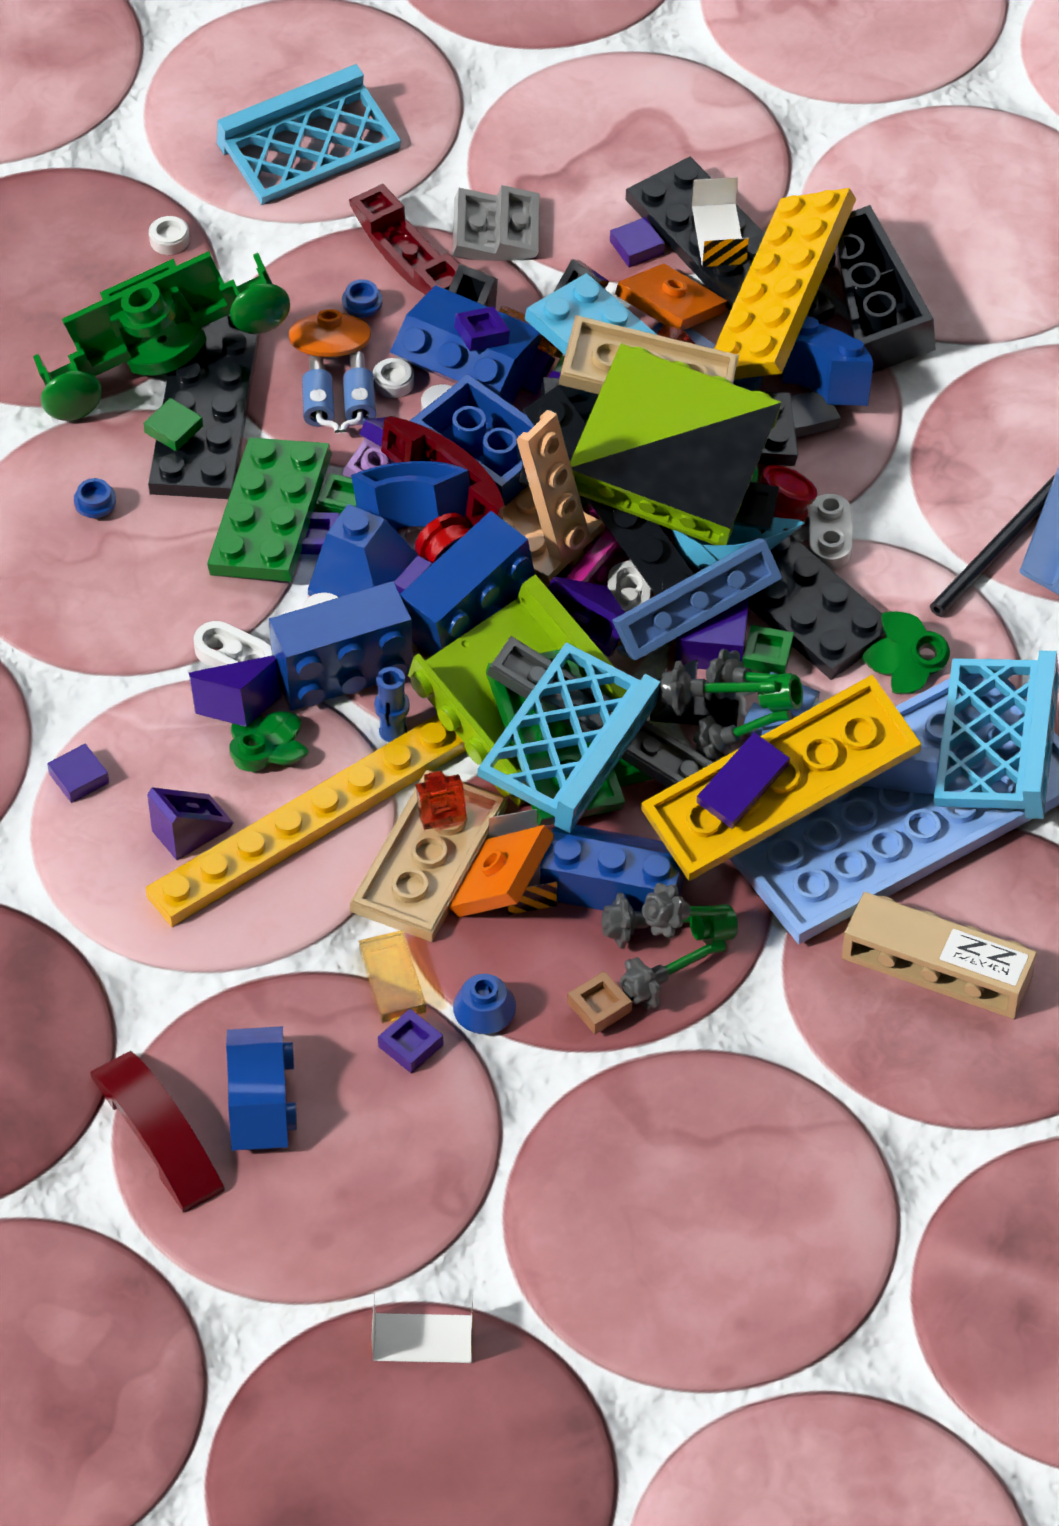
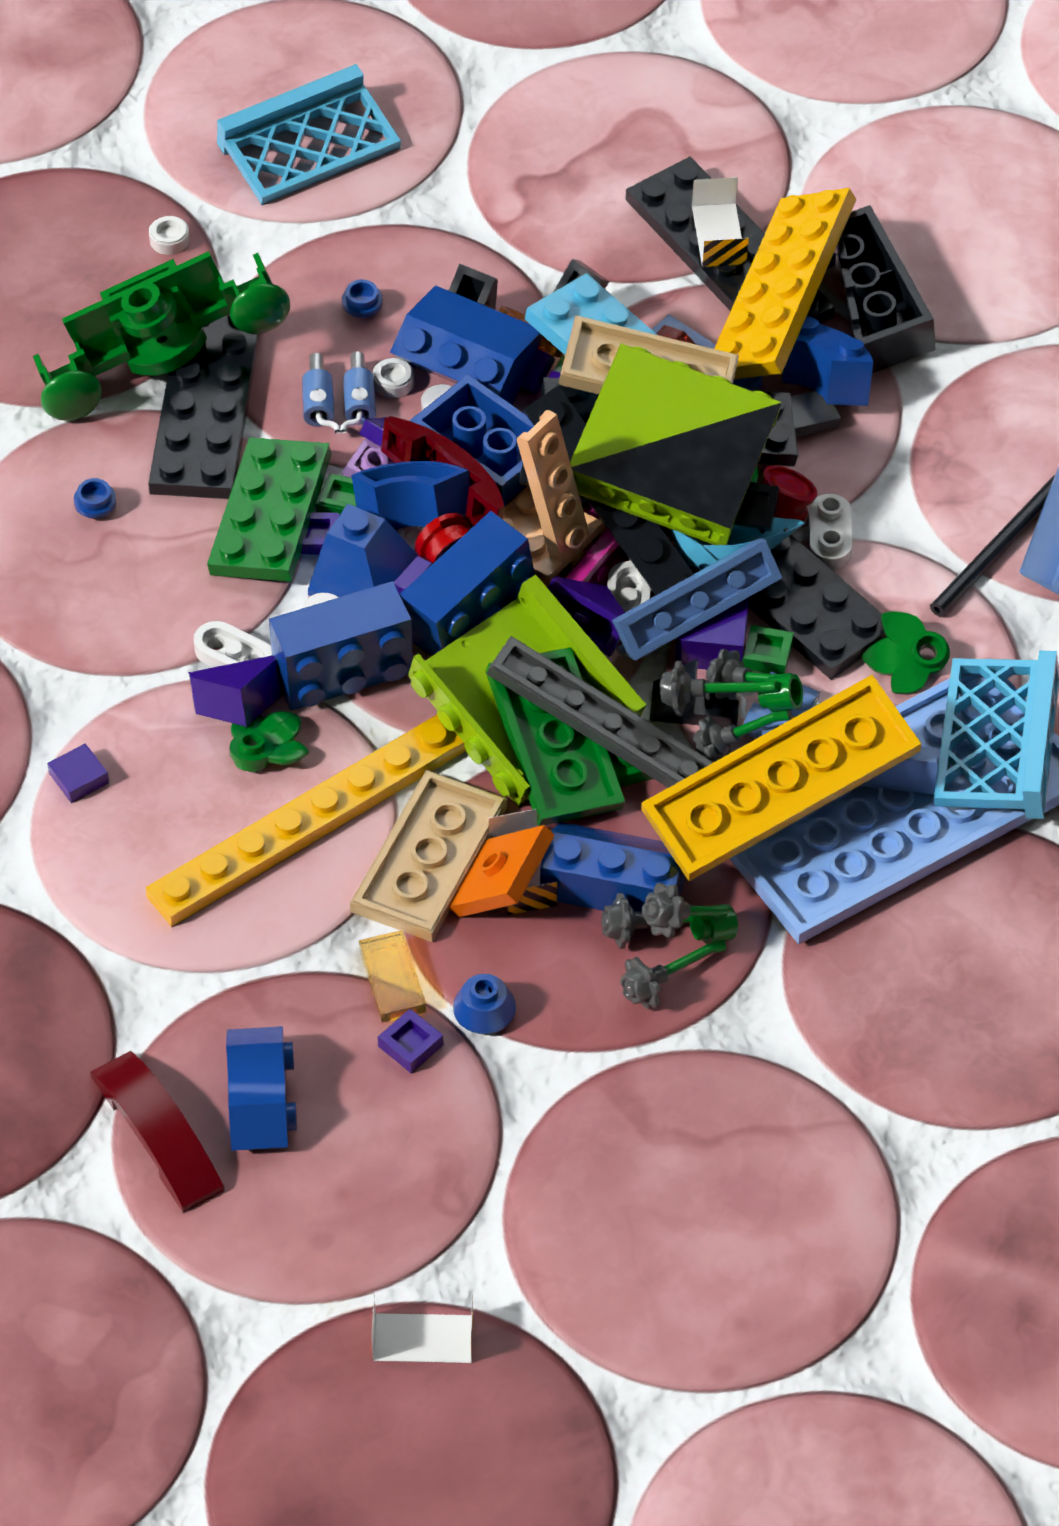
green tile [143,398,203,452] -> none
slope [147,787,234,860] -> none
orange dish [289,309,371,357] -> none
dark red slope [349,184,459,295] -> none
blue pin [374,667,410,742] -> none
clear red tile [415,771,468,830] -> none
light grey slope [452,185,540,261] -> none
dark purple tile [454,306,510,352] -> none
medium azure fence [477,642,661,834] -> none
medium nougat plate [567,971,632,1034] -> none
dark purple tile [610,217,664,267] -> none
orange plate [615,263,727,333] -> none
dark purple tile [697,732,790,829] -> none
tan brick [842,892,1037,1019] -> none

